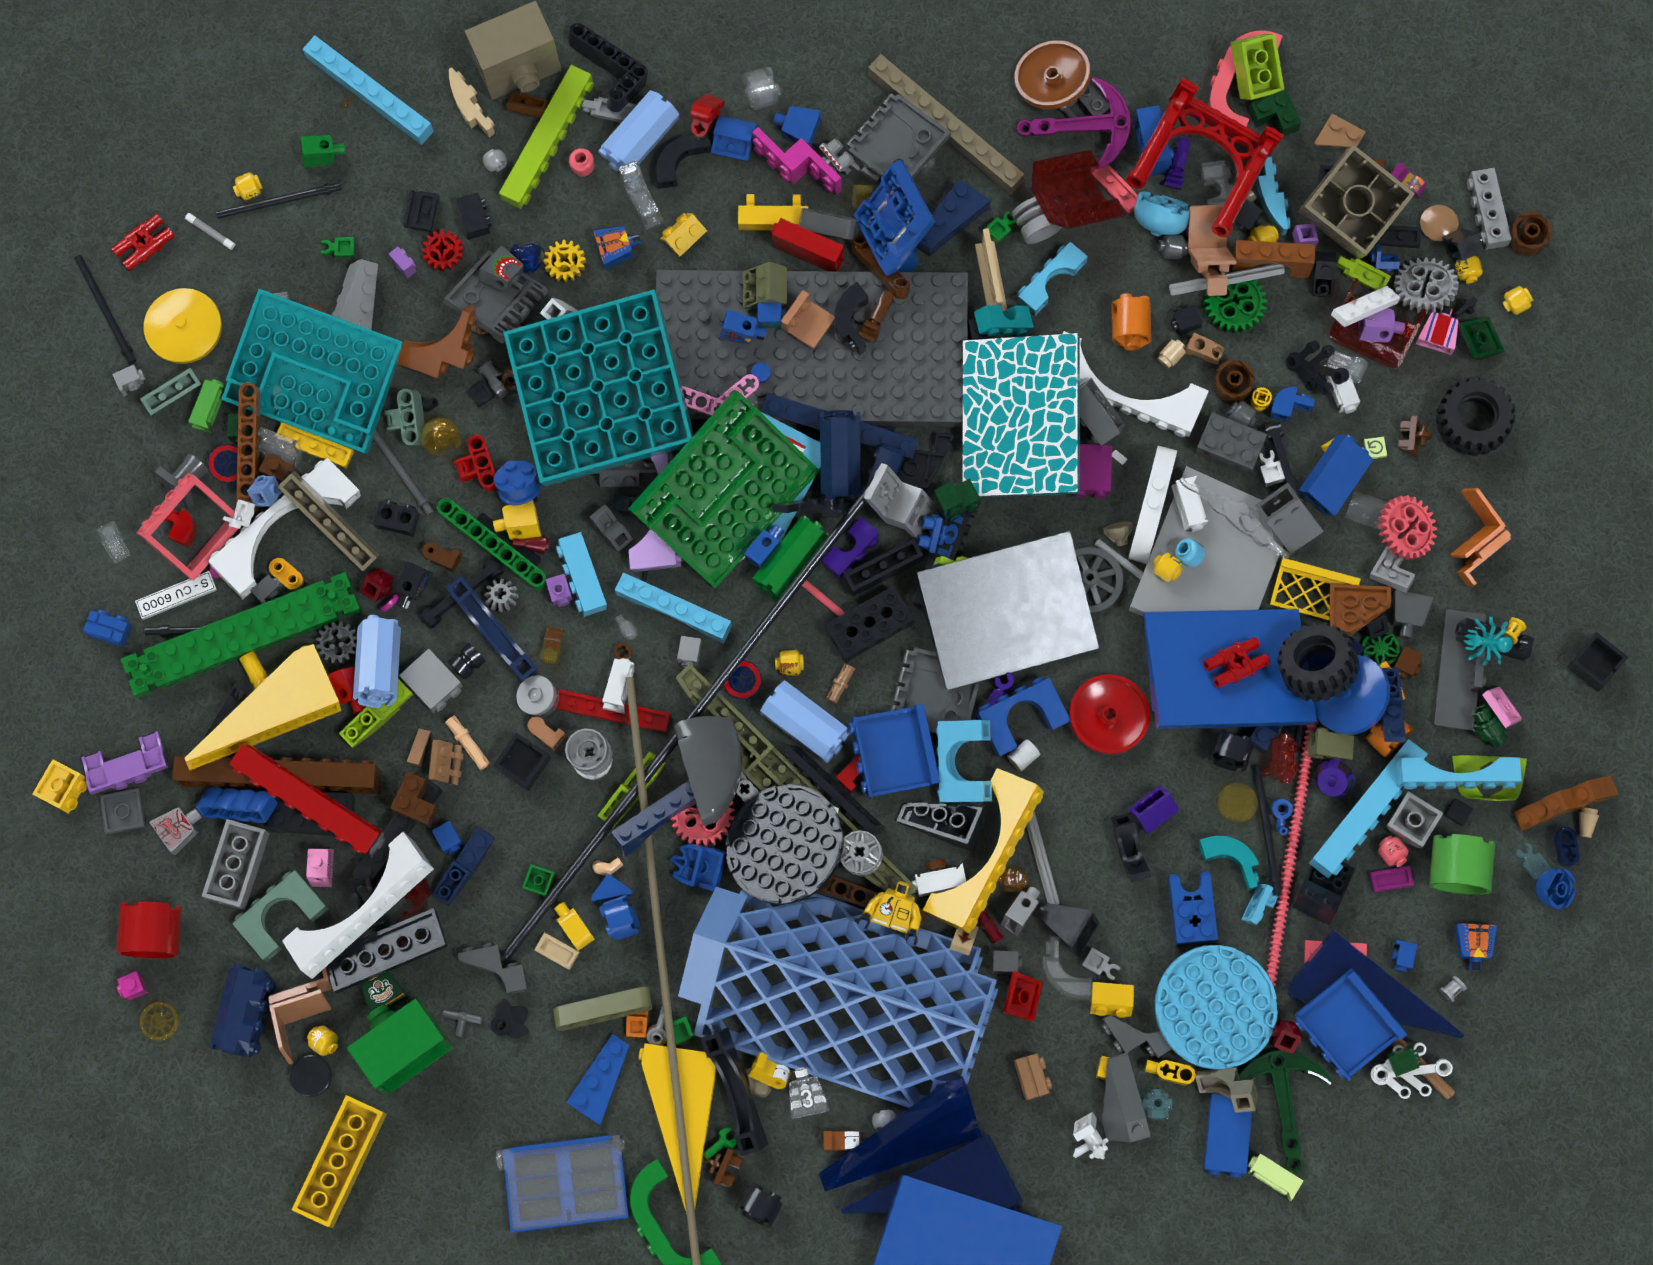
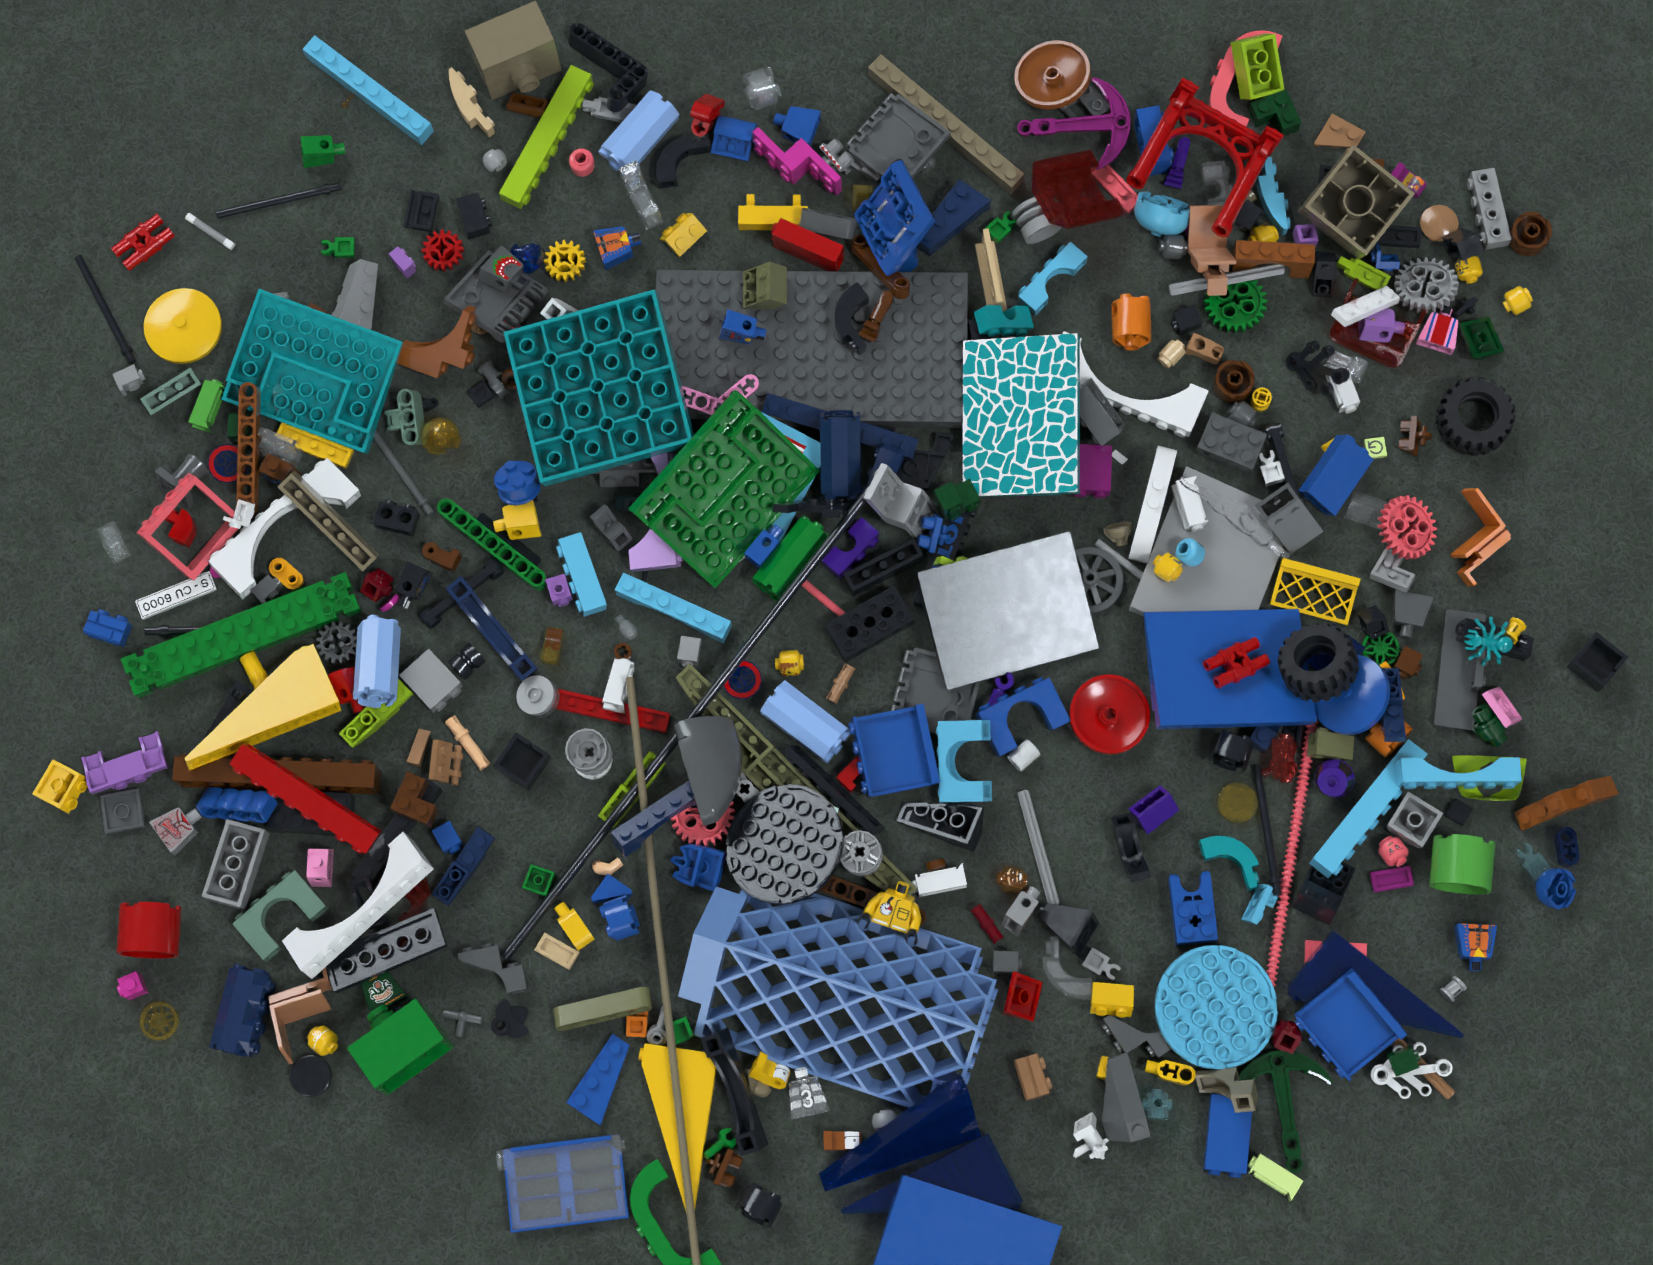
yellow head [232,172,263,201] -> none
medium blue brick [247,475,282,506] -> none
yellow brick [292,1095,387,1228] -> none
red piece [453,435,497,492] -> none
light grey gear [484,578,519,613] -> none
dark red cone [512,535,549,555] -> none
nougat leg [528,716,566,751] -> none
blue piece [751,363,771,383] -> none
blue brick [758,303,786,328] -> none
nougat bracket [781,290,835,349] -> none
yellow arch [923,768,1044,934] -> none
tan tile [950,926,979,955] -> none
blue brick [1270,387,1315,422] -> none
blue plate [1271,798,1293,835] -> none
dark orange plate [1330,584,1391,637] -> none
blue brick [1391,940,1417,973] -> none
tan cone [1579,807,1599,838] -> none

